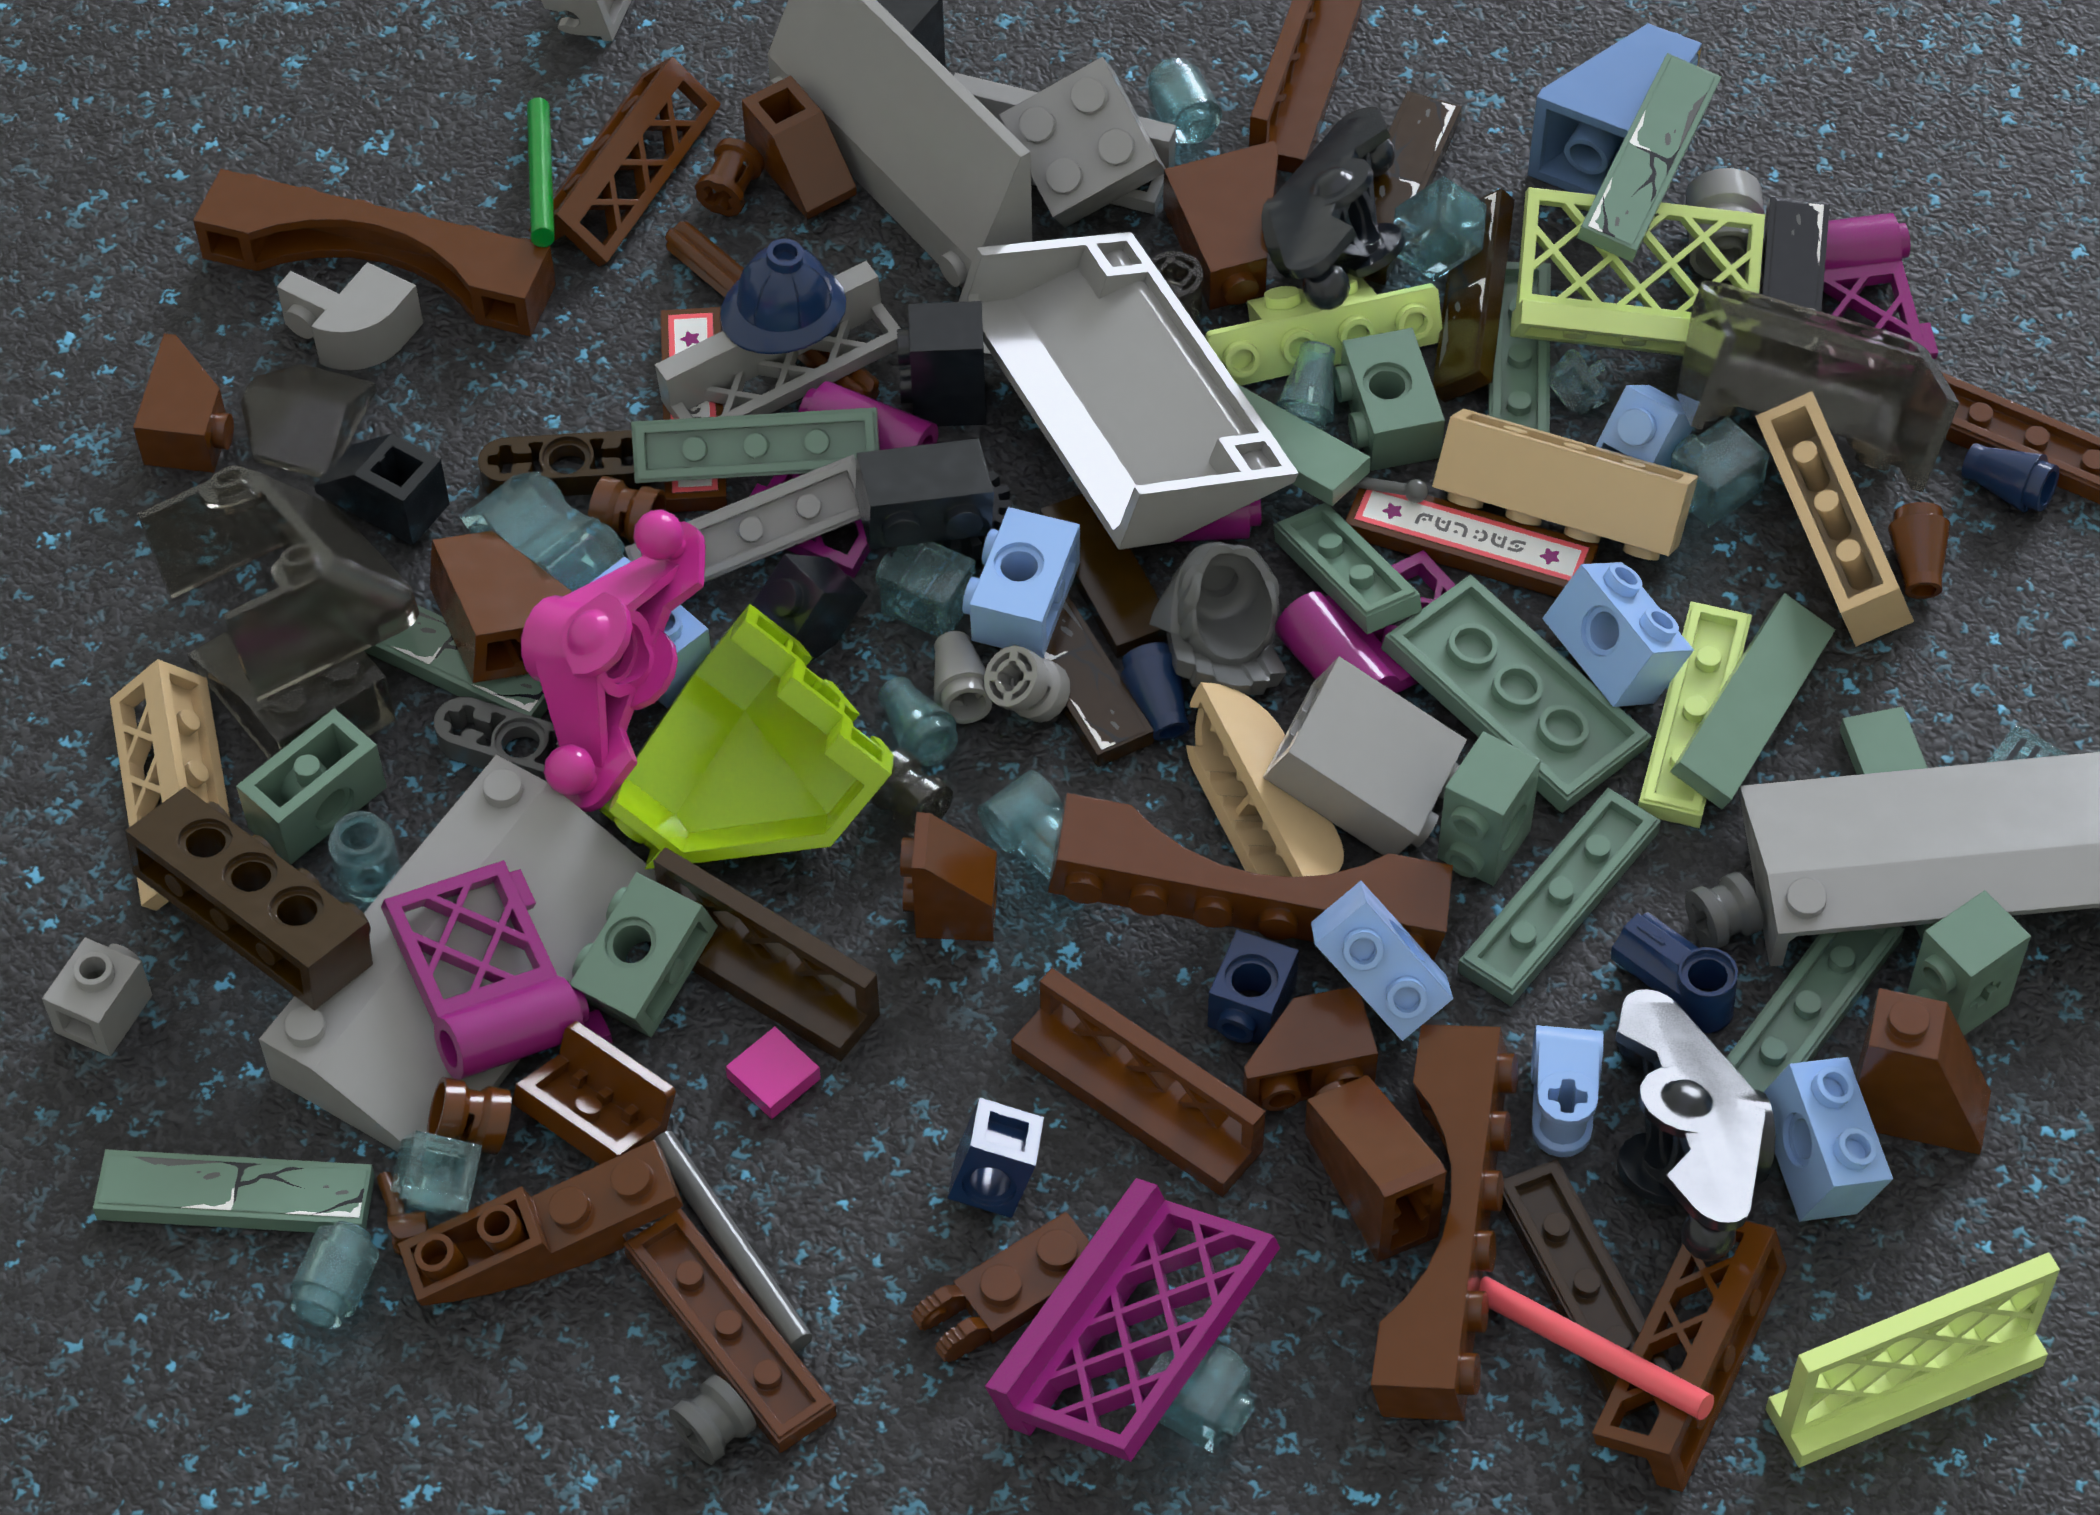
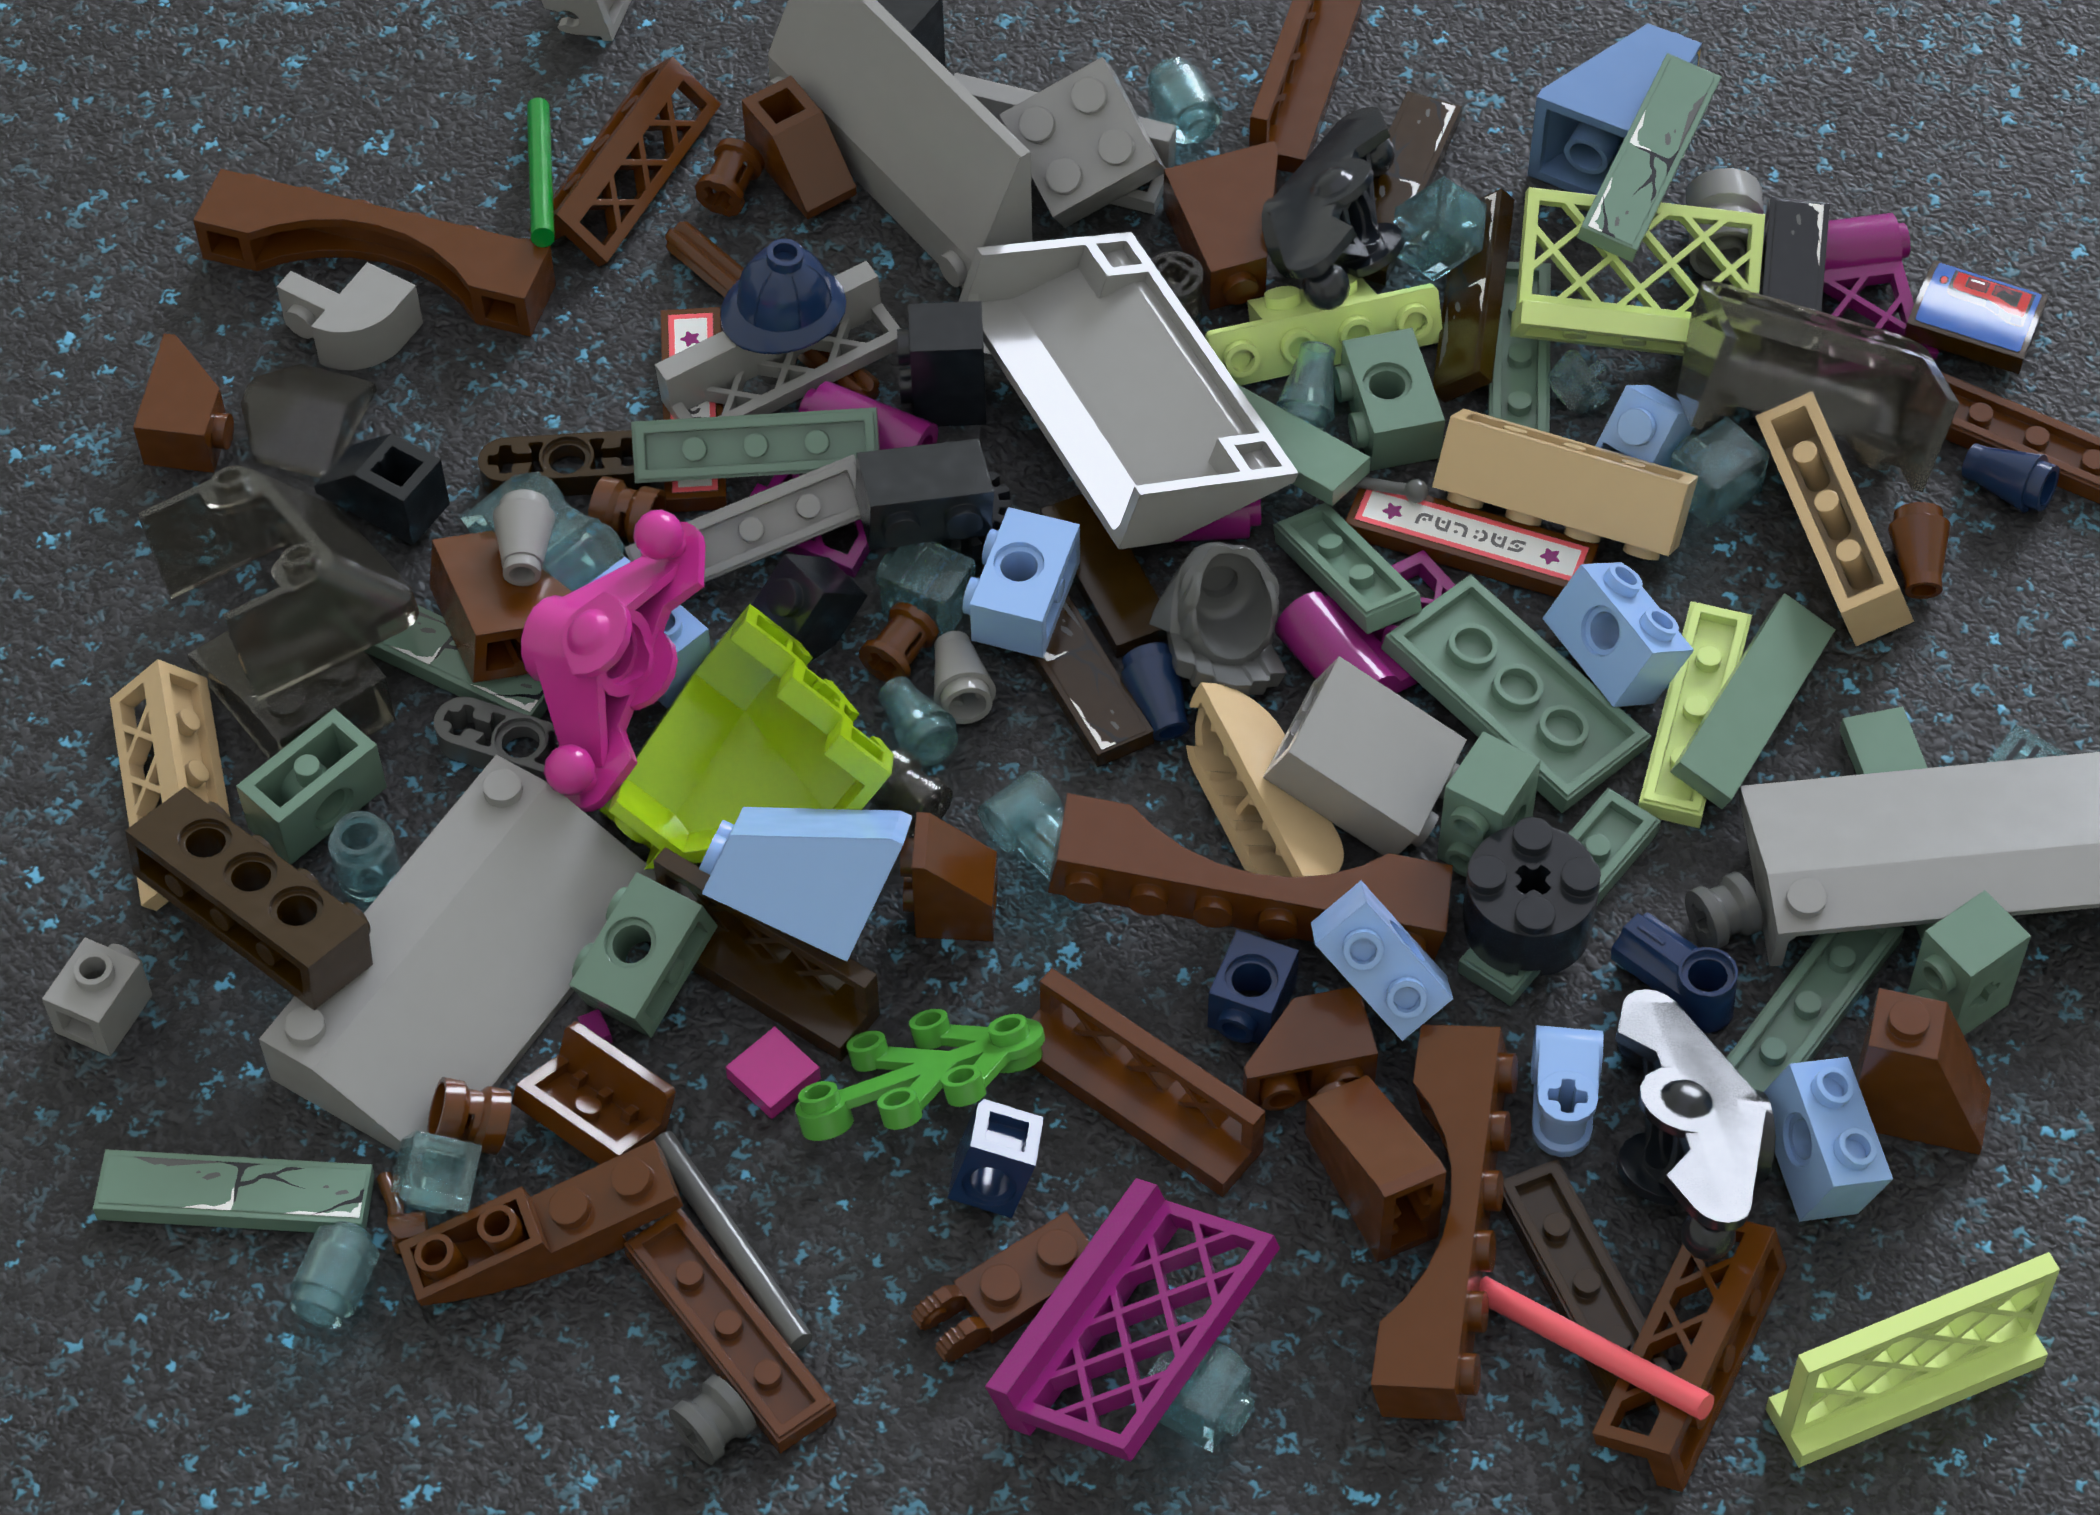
magenta piece [381,860,590,1080] -> none
light grey wheel [984,645,1070,723] -> none
none -> light grey cone [493,489,555,586]
none -> light blue slope [699,807,912,962]
none -> bright green plant [795,1009,1045,1141]
none -> reddish brown bush [859,602,939,686]
none -> black brick [1462,817,1601,976]
none -> slope [1903,260,2049,374]

